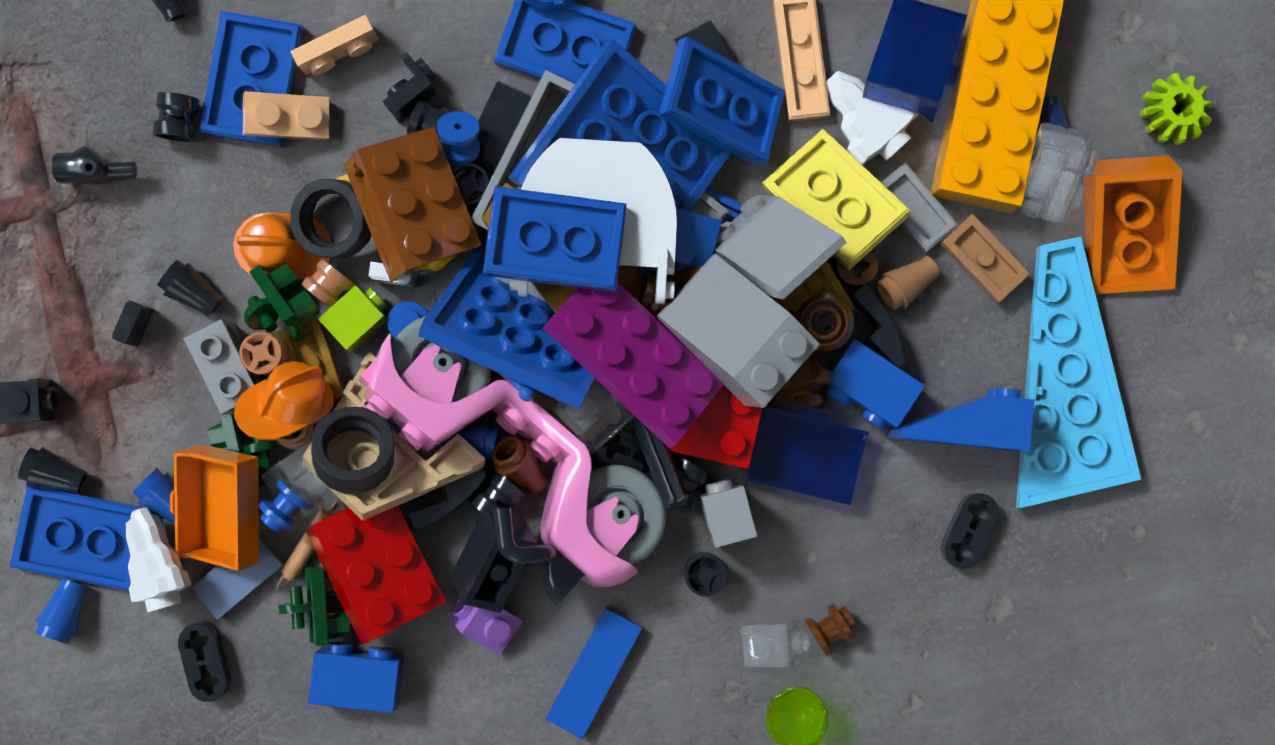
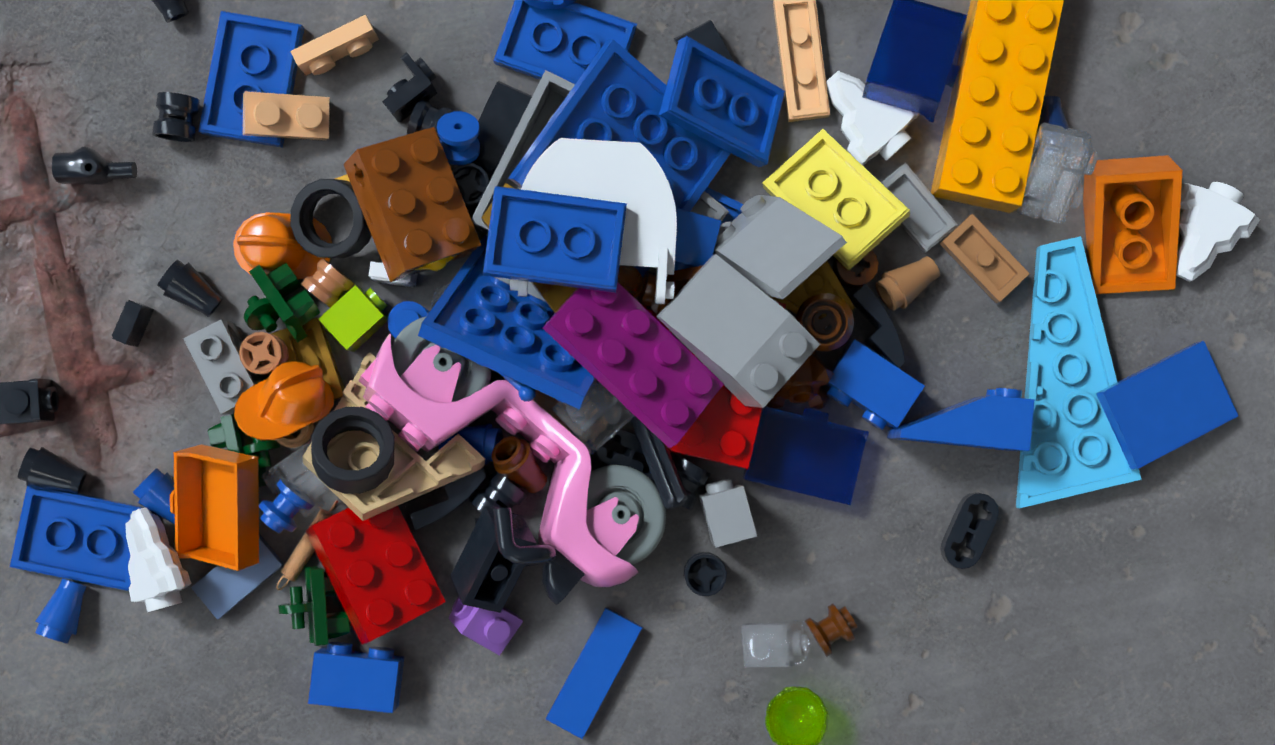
black beam [178,621,231,702] -> none
lime gear [1139,73,1215,145] -> none
none -> blue tile [1096,341,1238,469]
none -> white rock [1176,182,1260,282]

